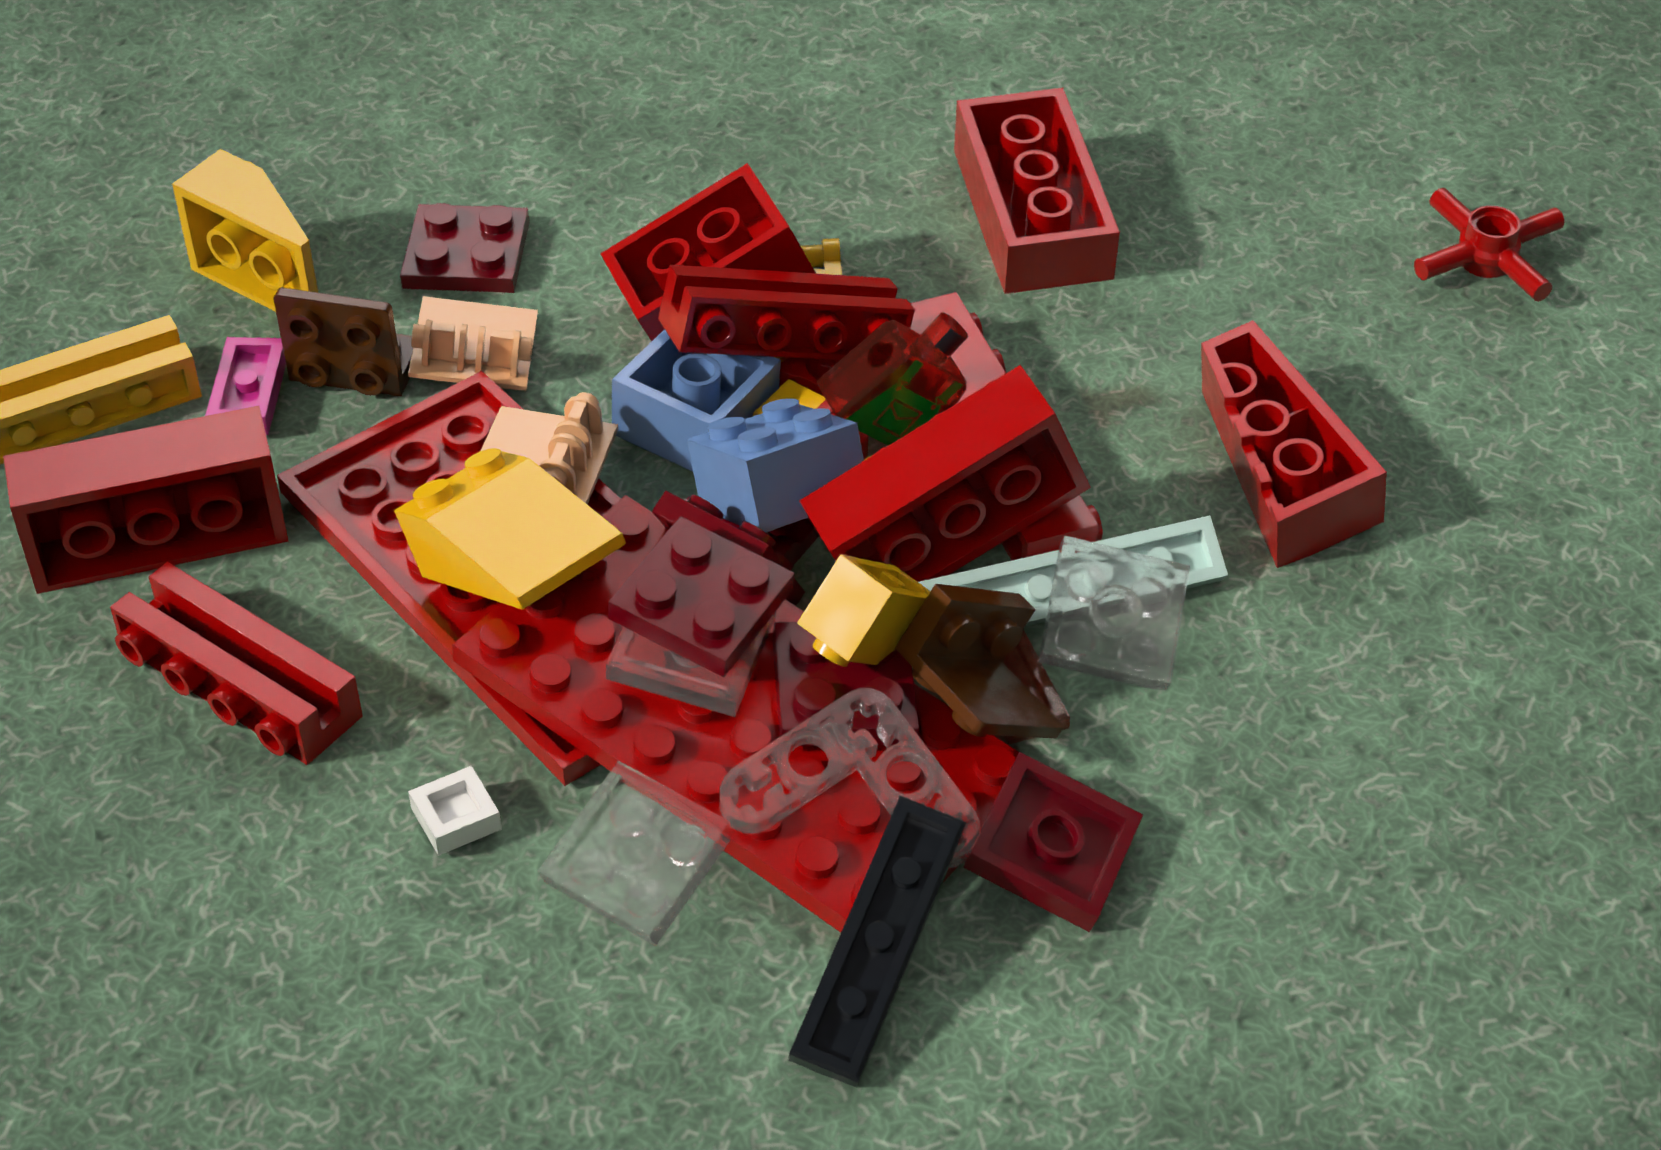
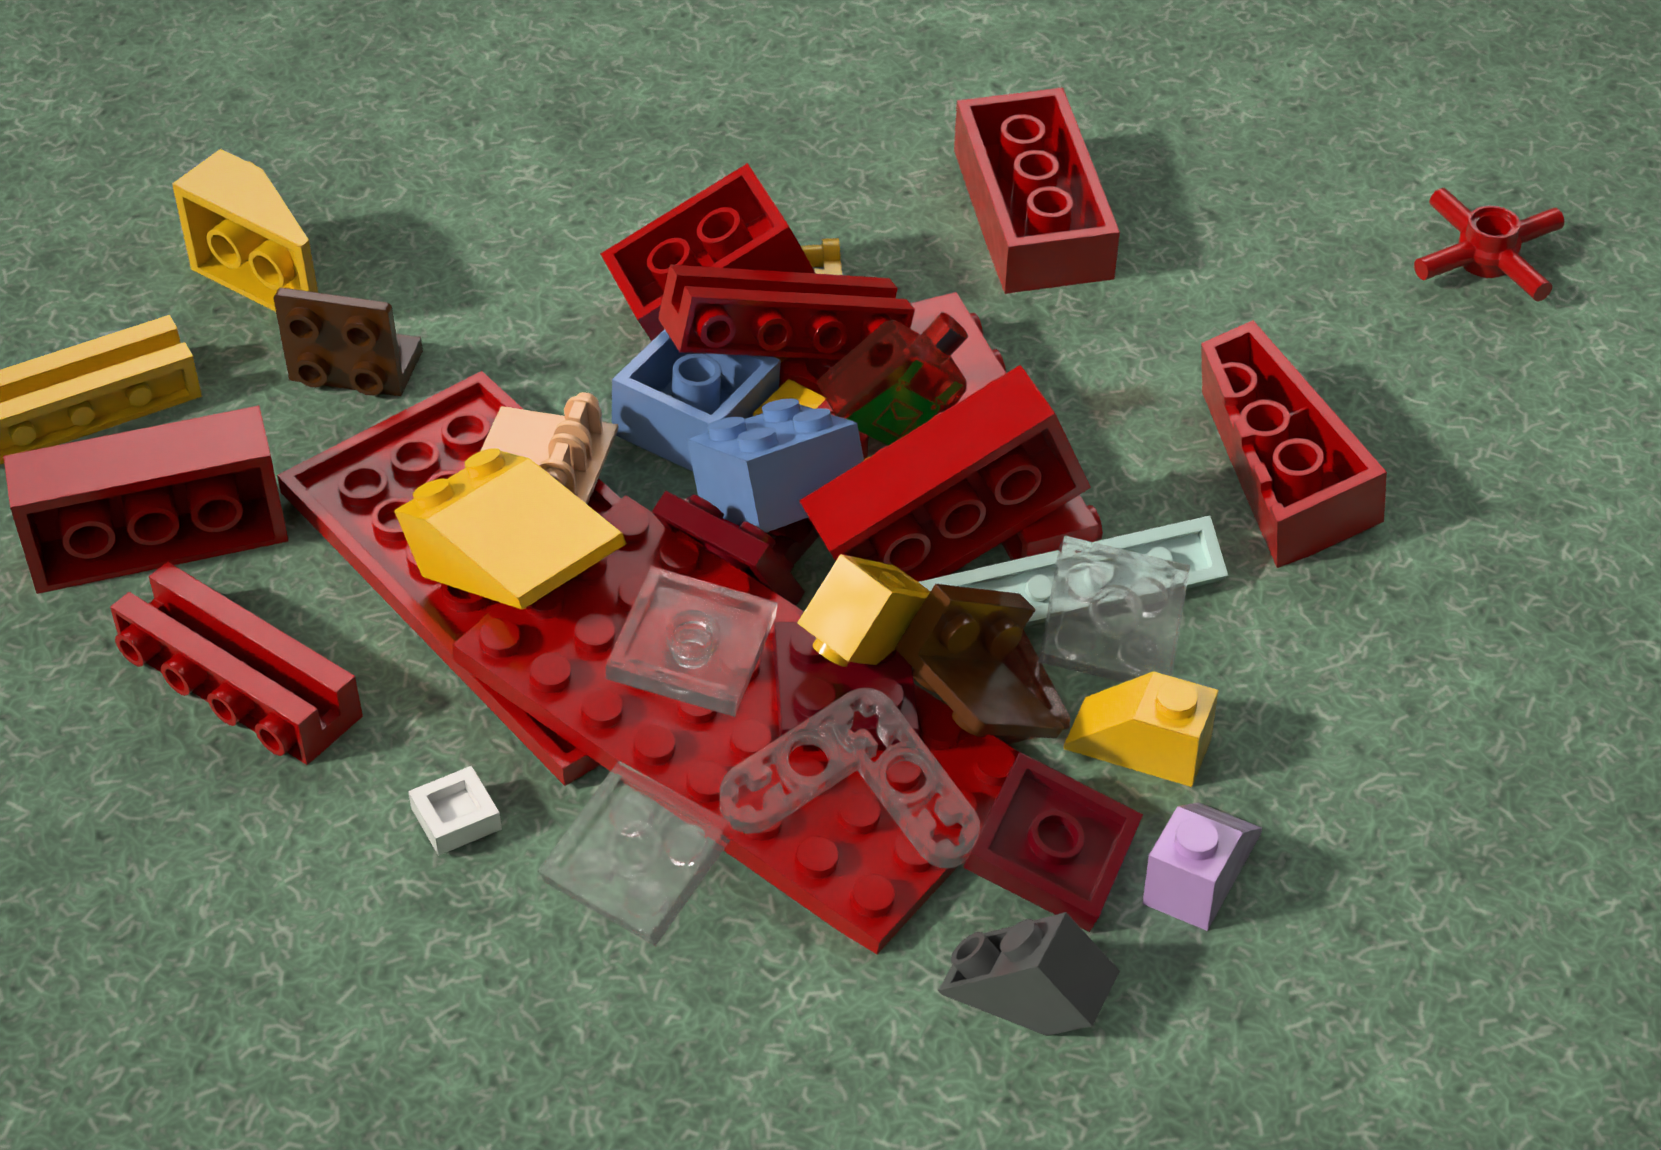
dark pink plate [205,337,286,435] -> none
plate [400,203,530,293] -> none
light nougat hinge [408,296,538,391] -> none
dark red plate [608,516,795,678] -> none
black tile [788,796,966,1087] -> none
none -> dark grey slope [938,912,1120,1036]
none -> yellow slope [1064,671,1219,787]
none -> lavender slope [1143,802,1262,931]

